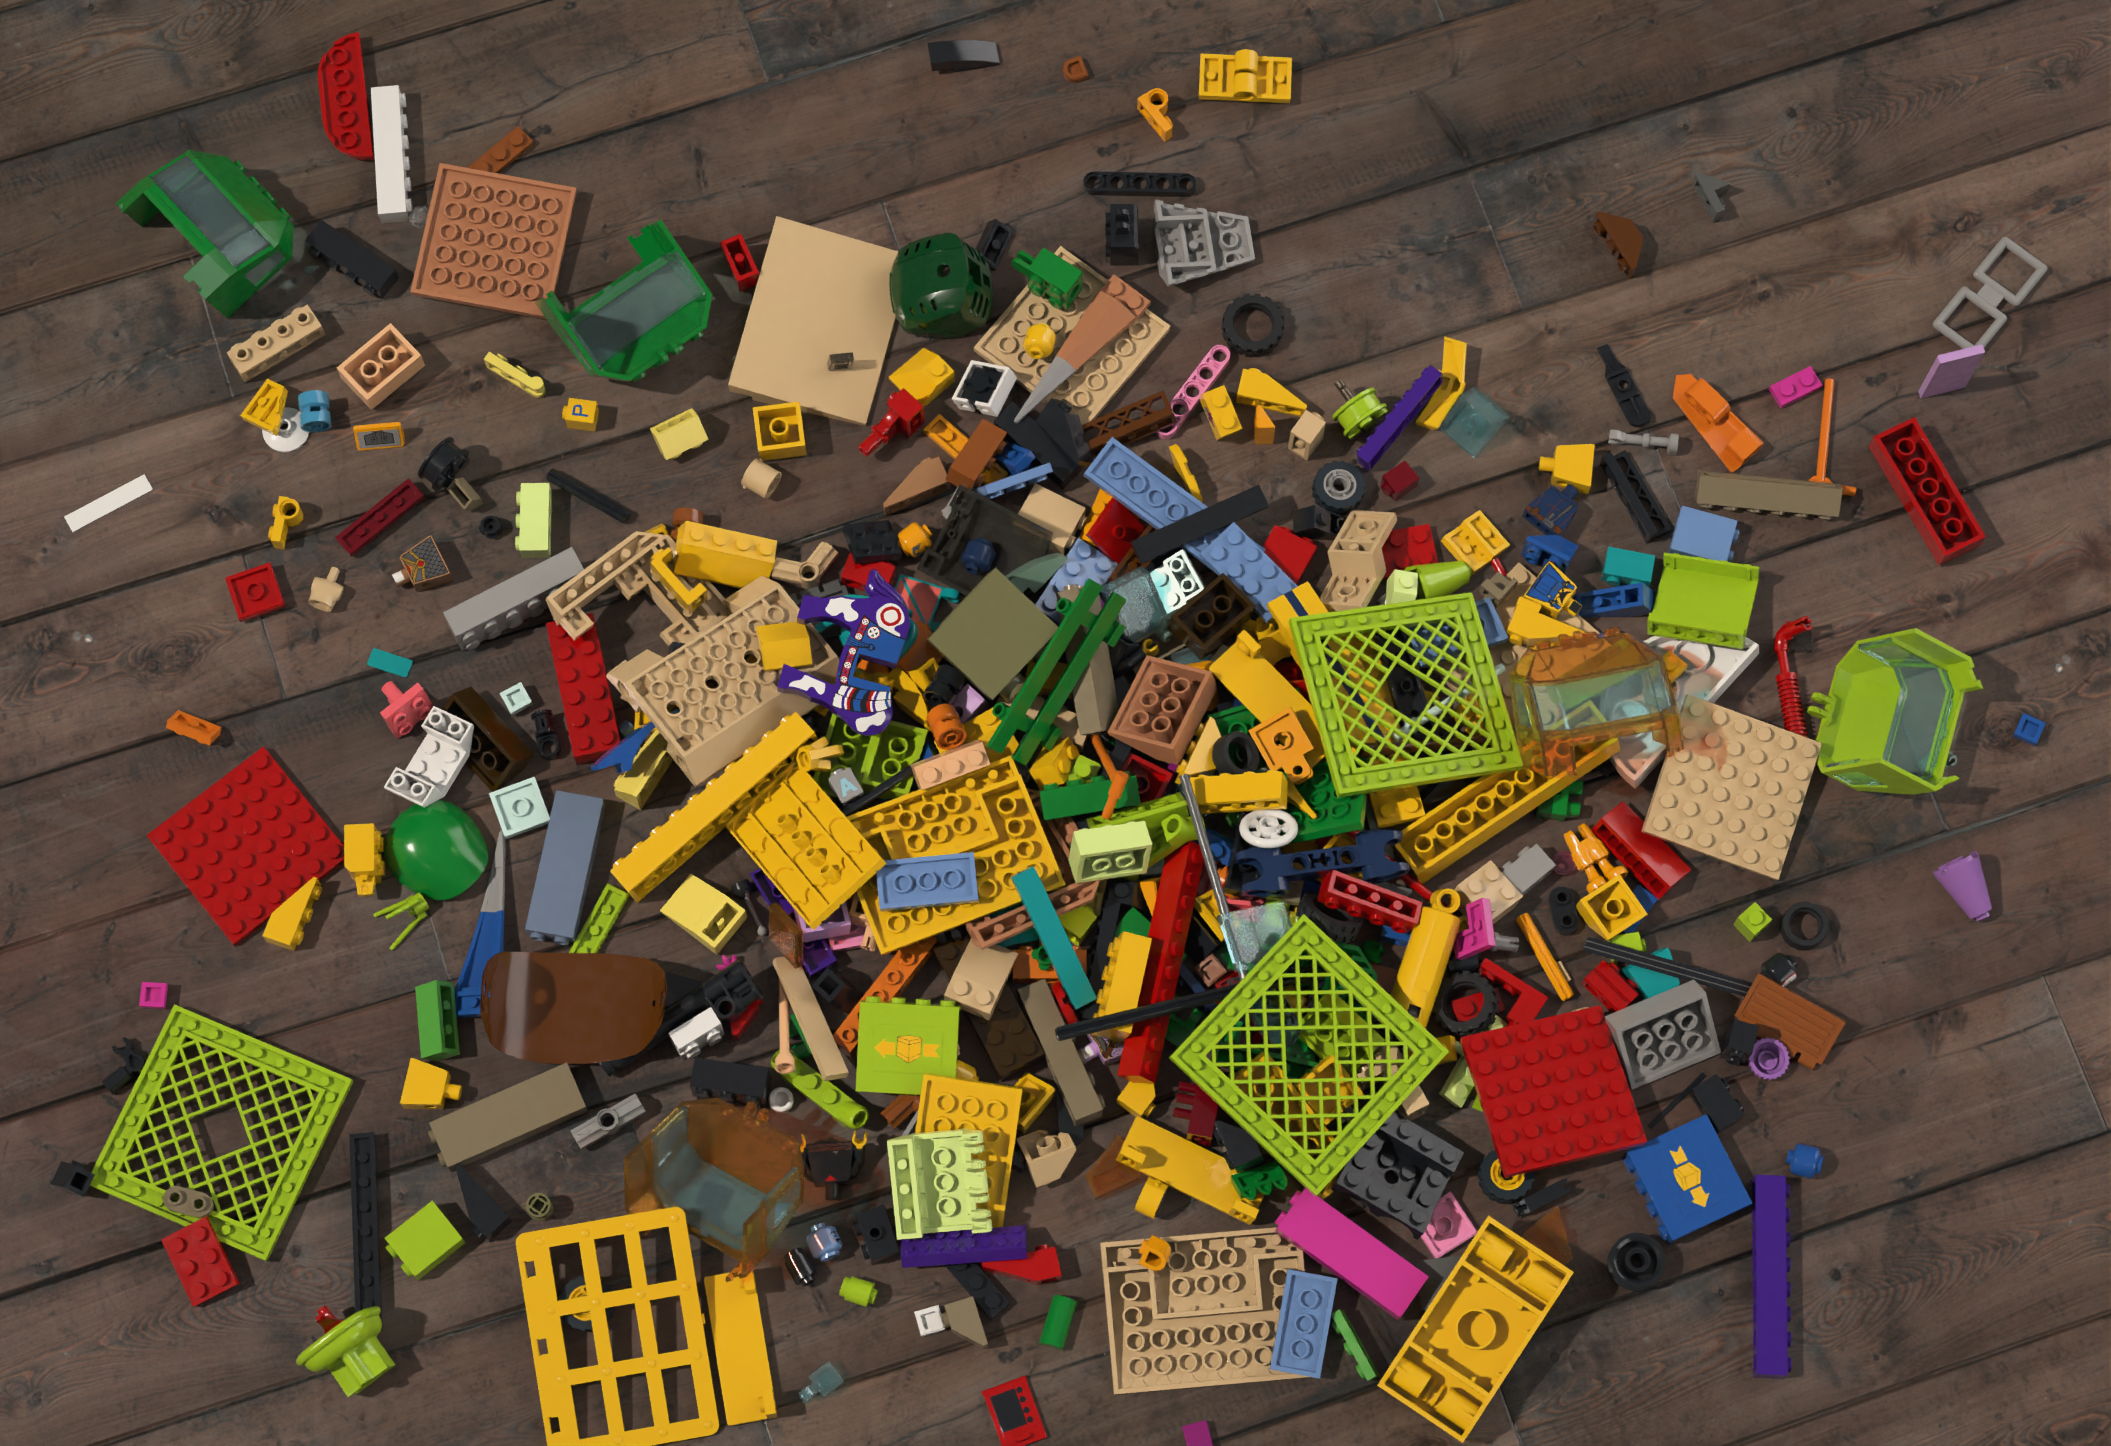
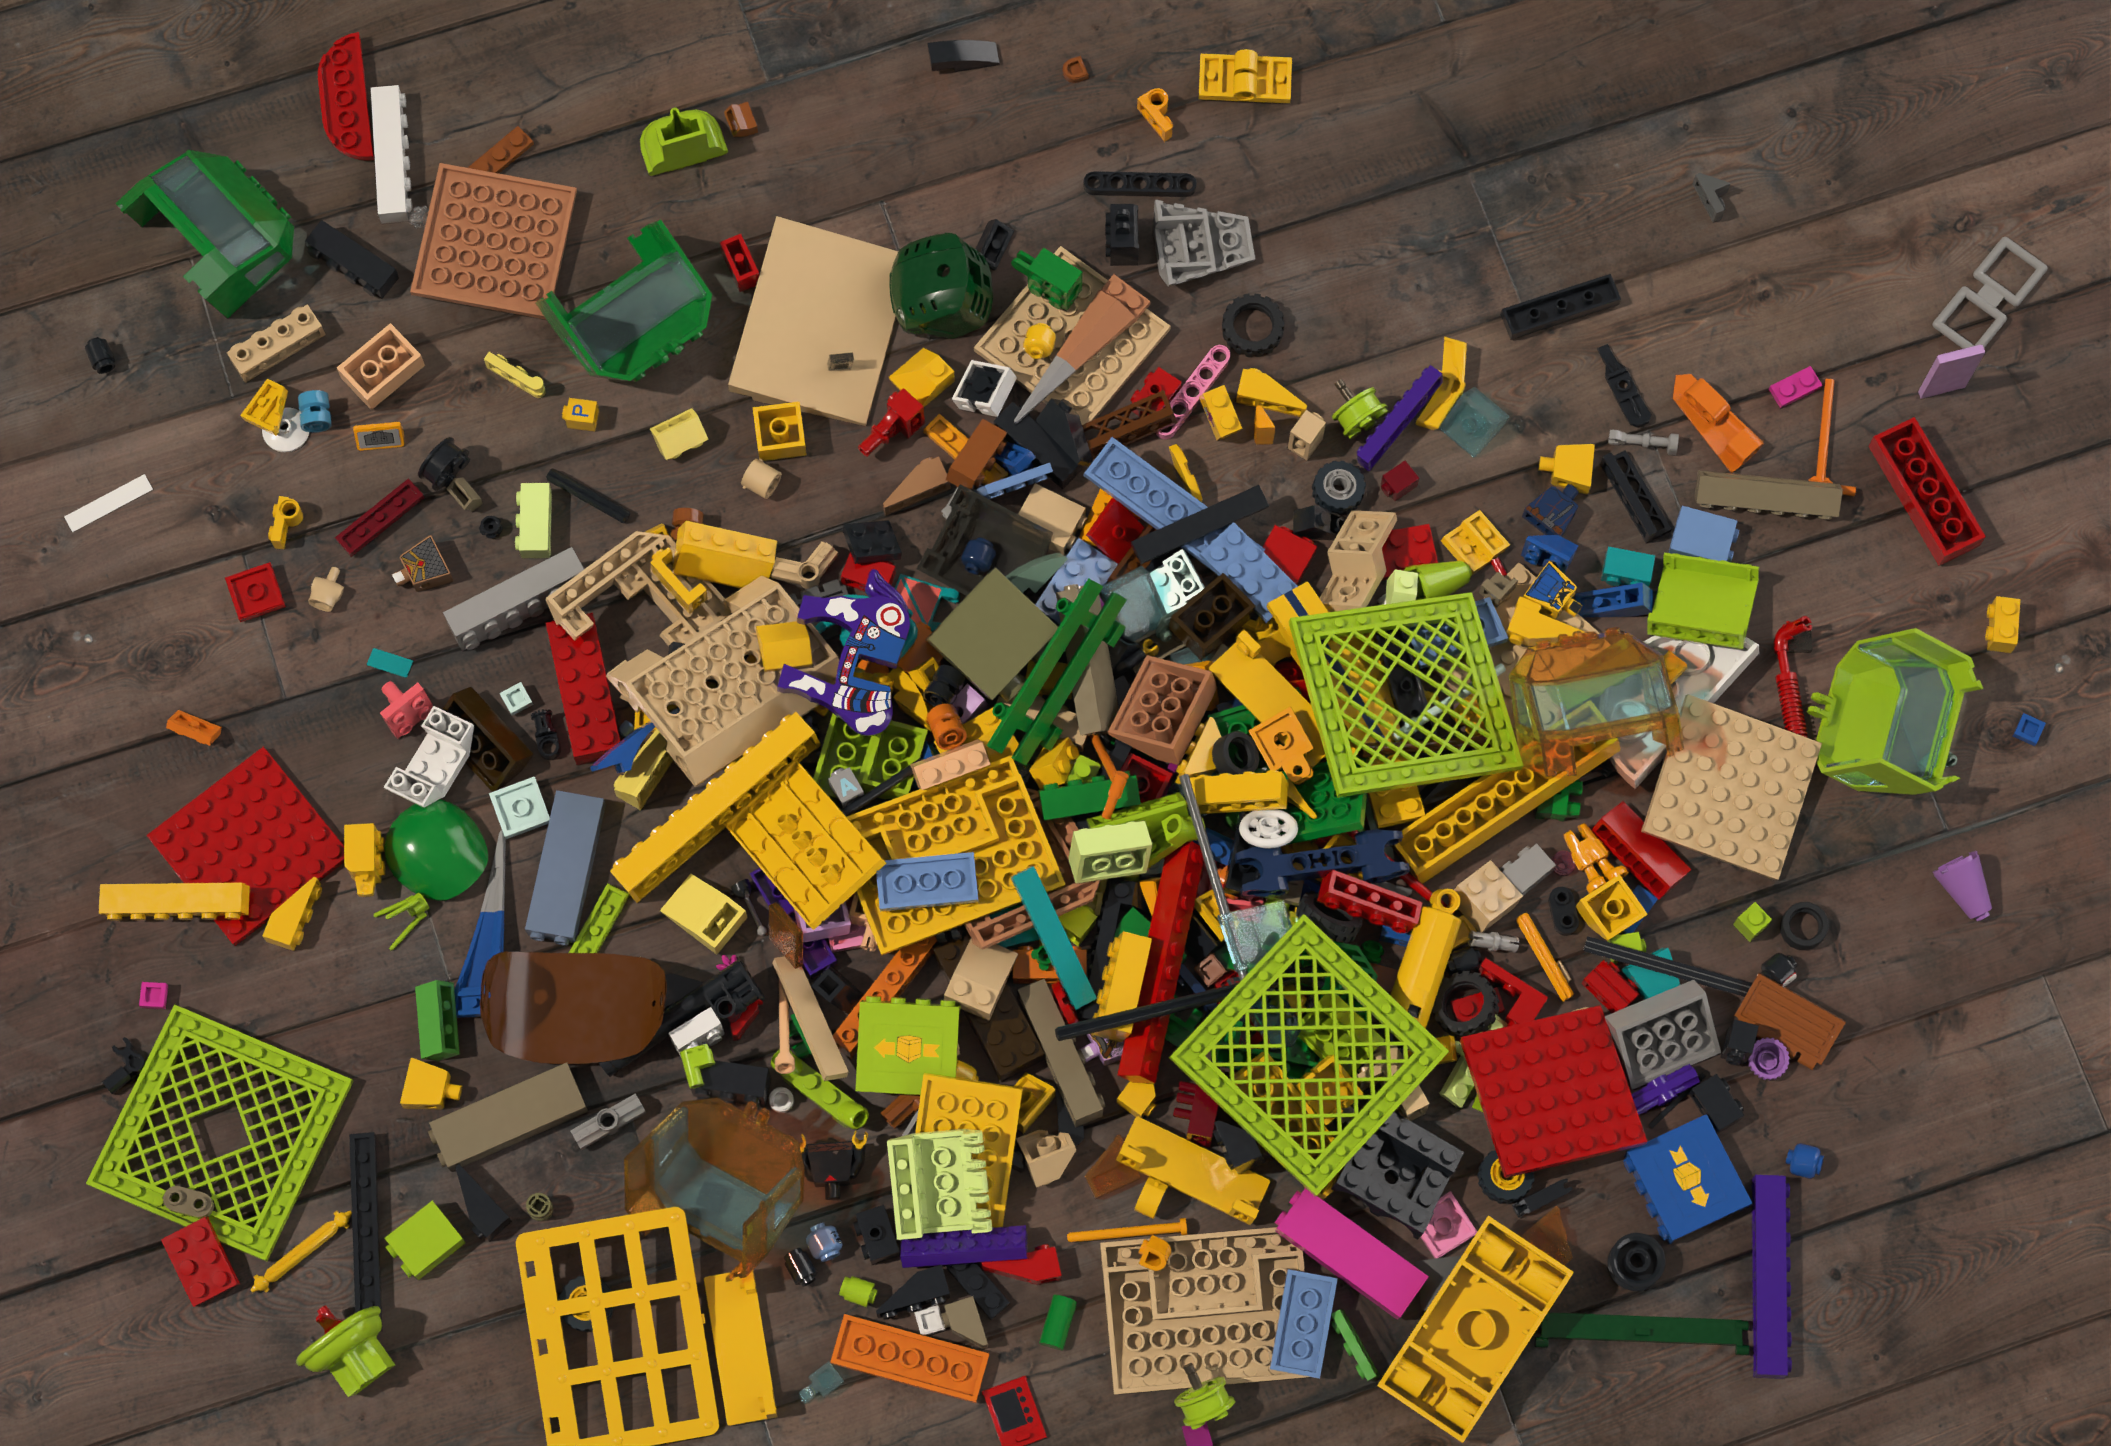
black brick [51,1160,95,1197] -> none
yellow rock [796,736,844,772] -> none
light orange head [897,522,933,558] -> none
green plate [1231,1161,1288,1201] -> none
dark pink plate [1454,898,1496,960] -> none
reddish brown slope [1592,212,1644,279] -> none
none -> black brick [85,337,115,374]
none -> yellow brick [99,883,250,921]
none -> yellow wheel [250,1210,352,1293]
none -> lime piece [640,108,728,176]
none -> lime piece [680,1041,715,1089]
none -> dark orange piece [724,102,758,137]
none -> orange plate [830,1314,990,1403]
none -> black slope [876,1265,950,1320]
none -> light orange bar [1067,1218,1187,1242]
none -> red brick [1130,367,1182,417]
none -> lime wheel [1174,1363,1235,1430]
none -> black piece [1500,274,1621,340]
none -> dark green piece [1535,1312,1749,1355]
none -> dark purple piece [1631,1064,1700,1115]
none -> yellow brick [1985,596,2020,653]

